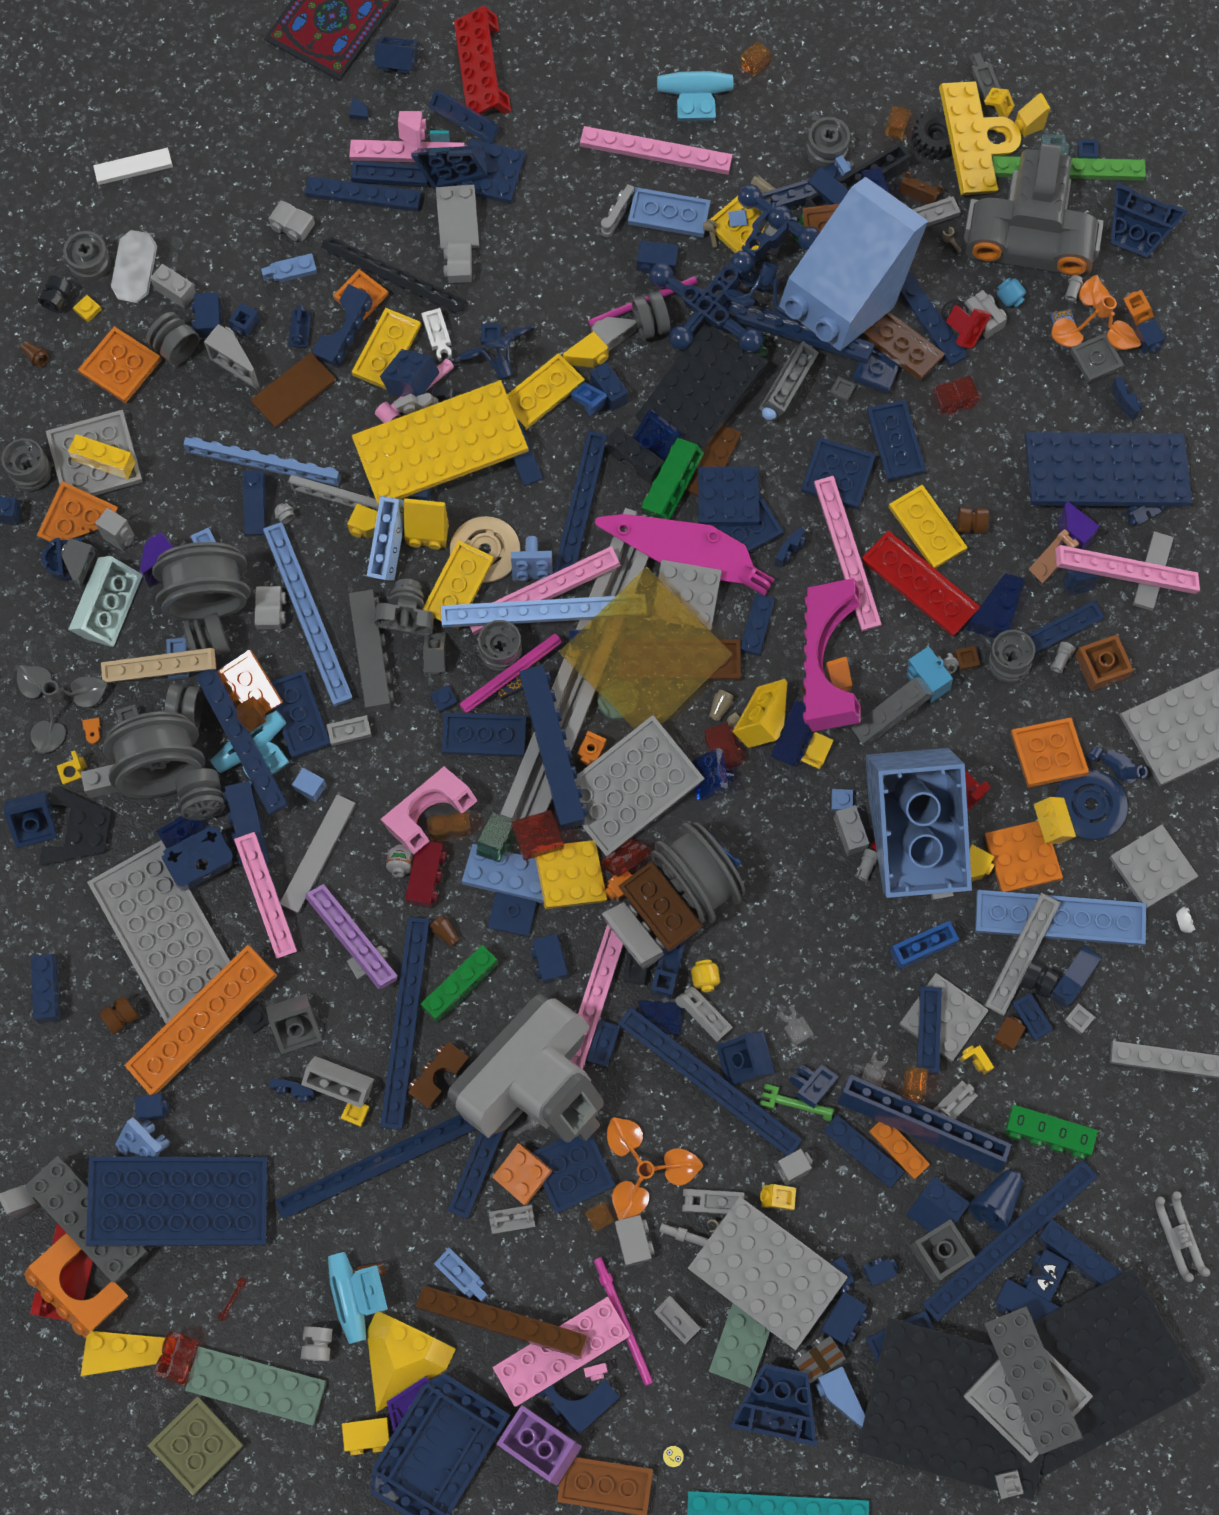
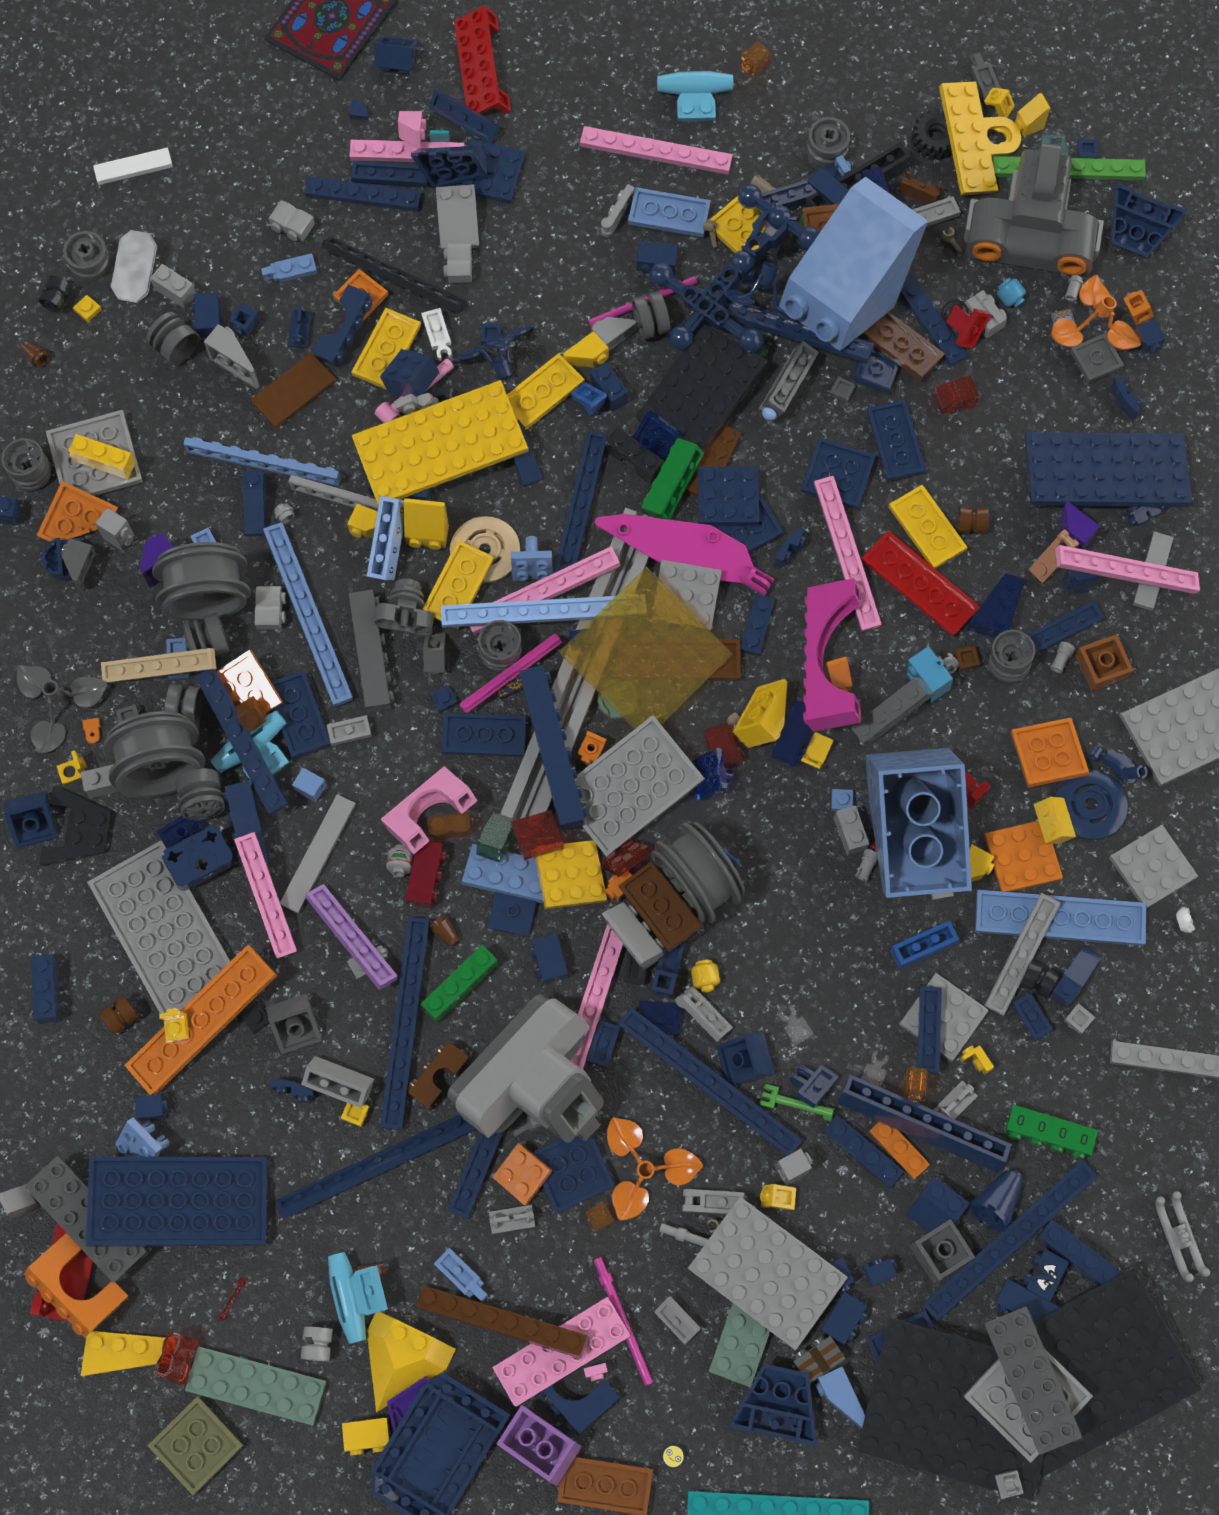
light aqua slope [68,556,142,647] -> none
orange plate [78,326,162,404] -> none
light grey brick [615,1215,655,1267] -> none
dark tan cone [709,689,734,721] -> none
medium blue sticker [728,210,747,227] -> none
clear orange brick [885,106,911,140] -> none
reddish brown brick [992,1017,1026,1053] -> none
none -> yellow bracket [159,1008,189,1043]

